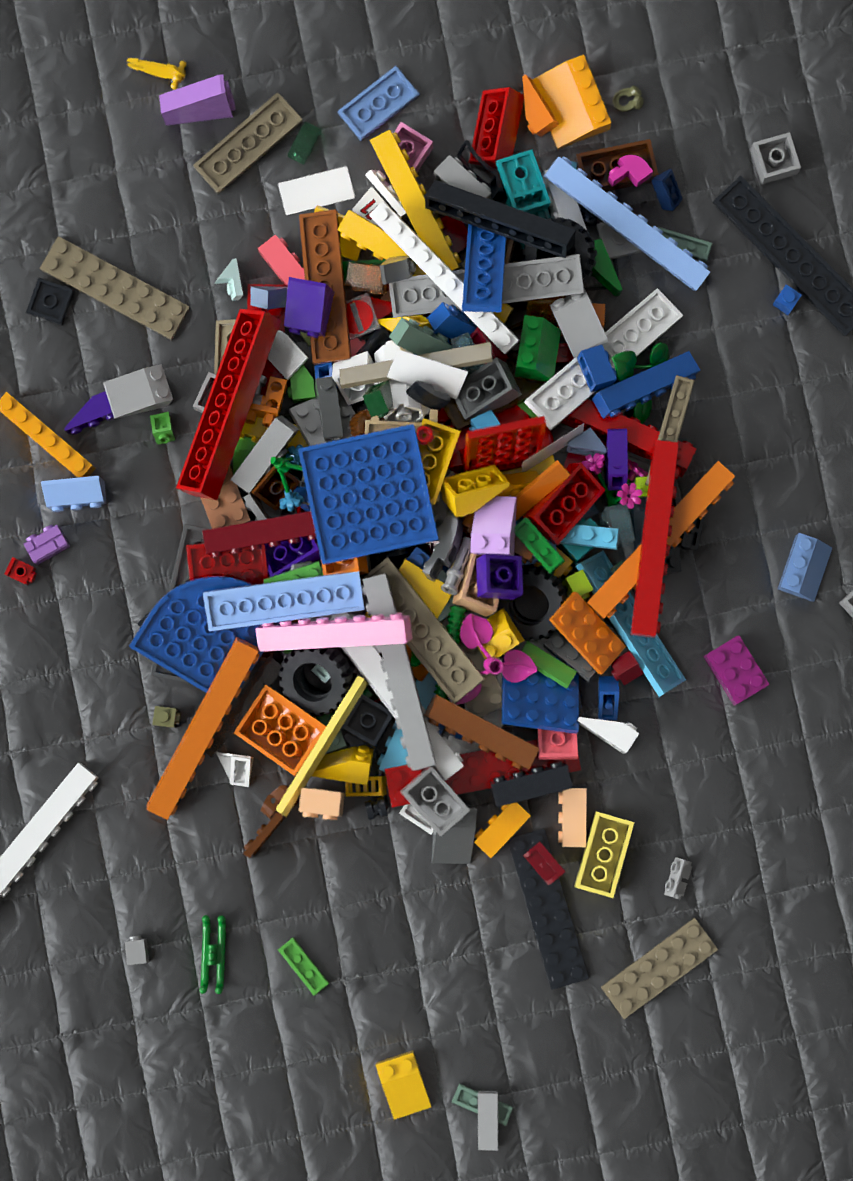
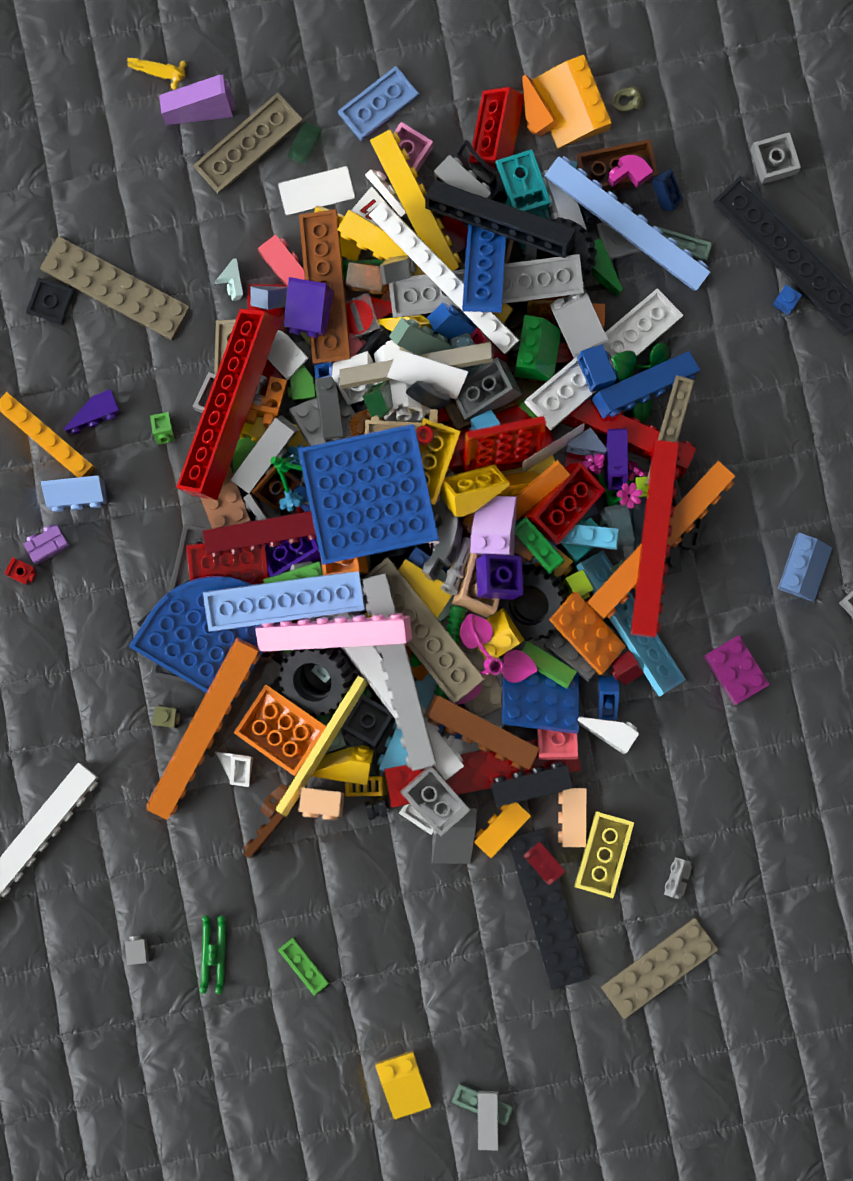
light grey slope [103,364,173,419] -> none

